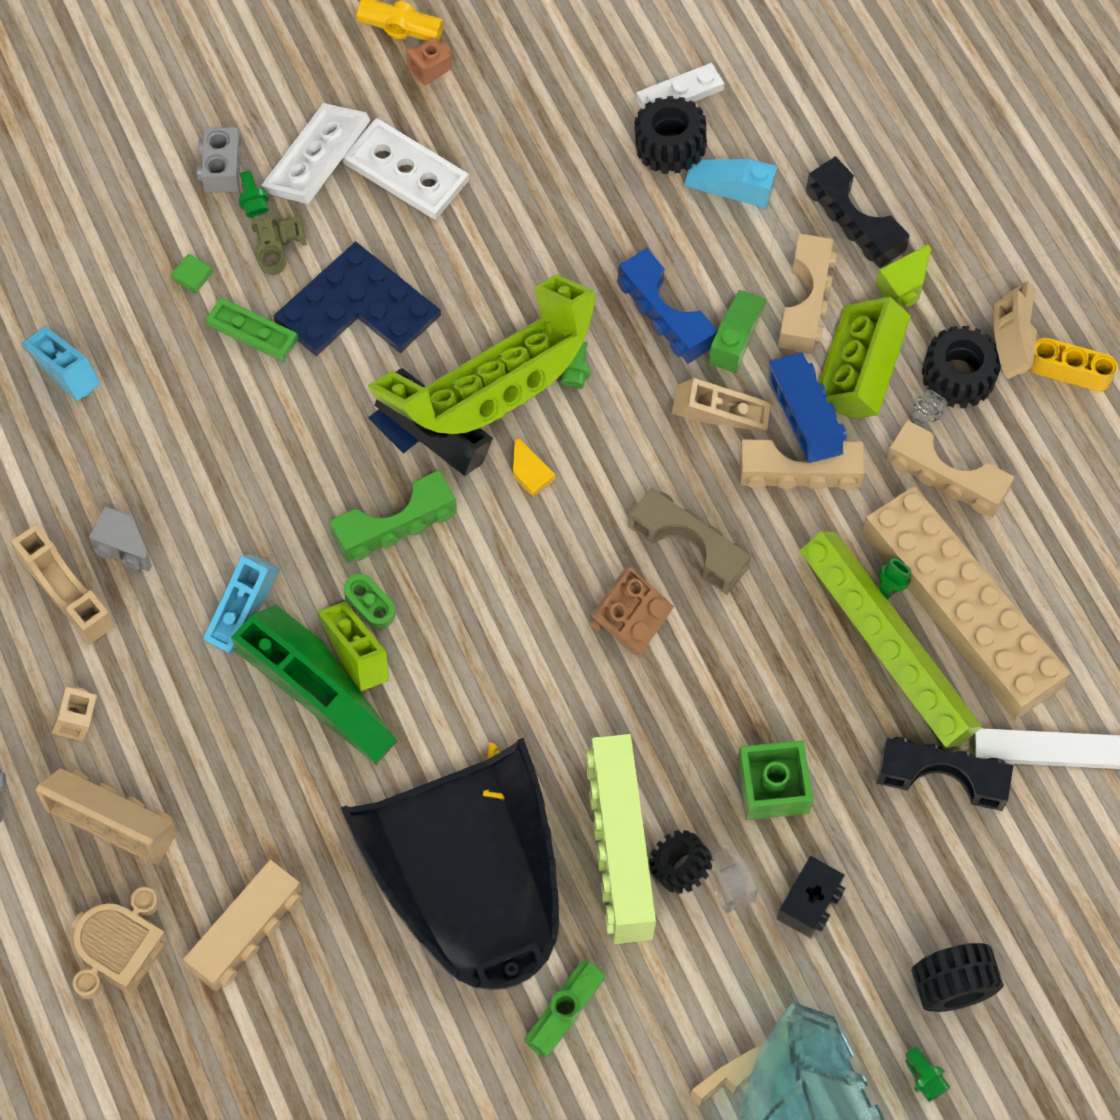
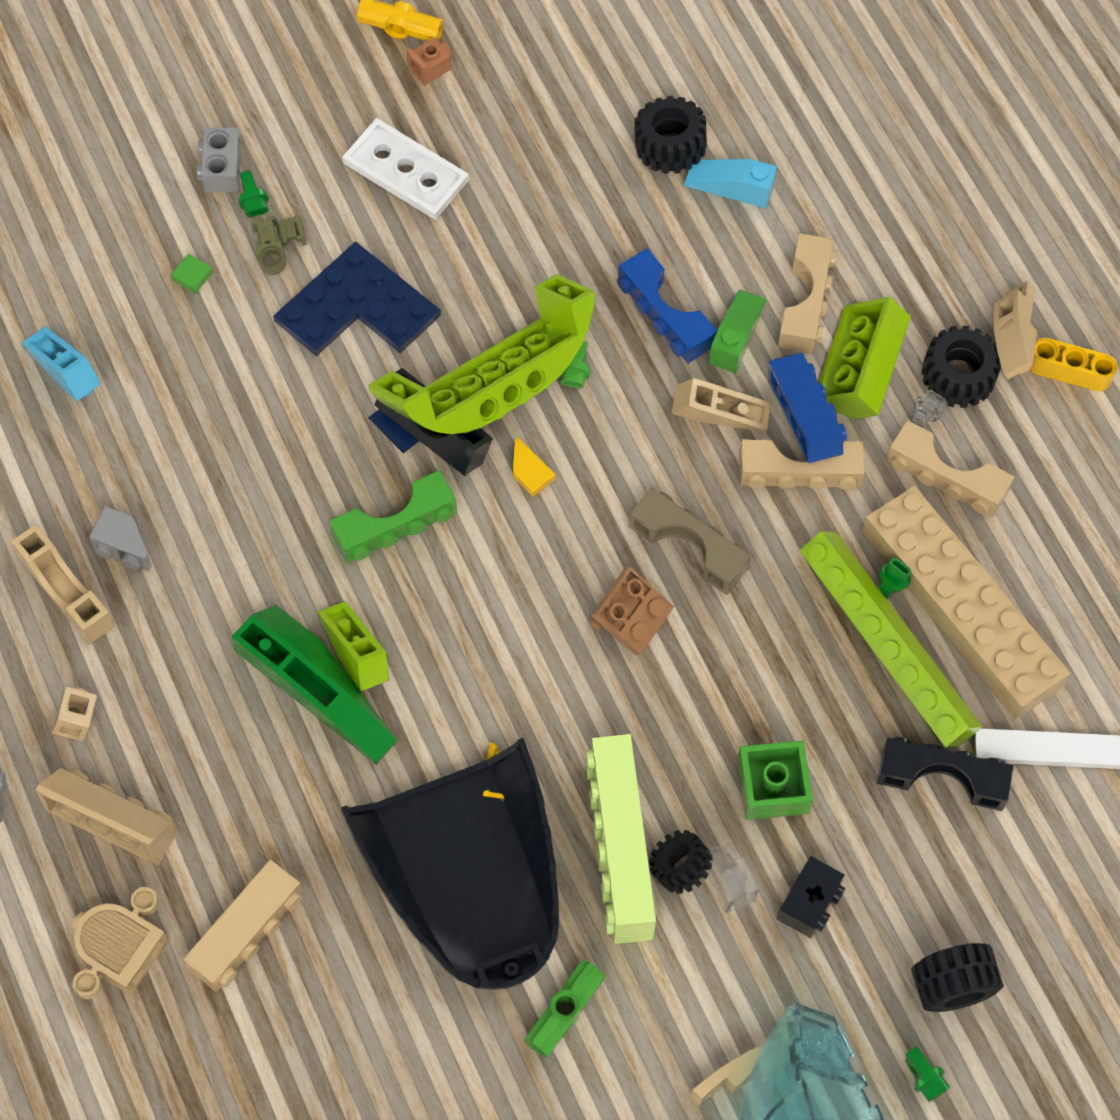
medium azure slope [203,555,281,653] -> none
bright green plate [205,297,298,362] -> none
white plate [261,103,371,204] -> none
bright green plate [344,574,395,629] -> none
white plate [636,62,724,109] -> none
black arch [806,156,910,268] -> none
lime slope [876,245,931,308] -> none

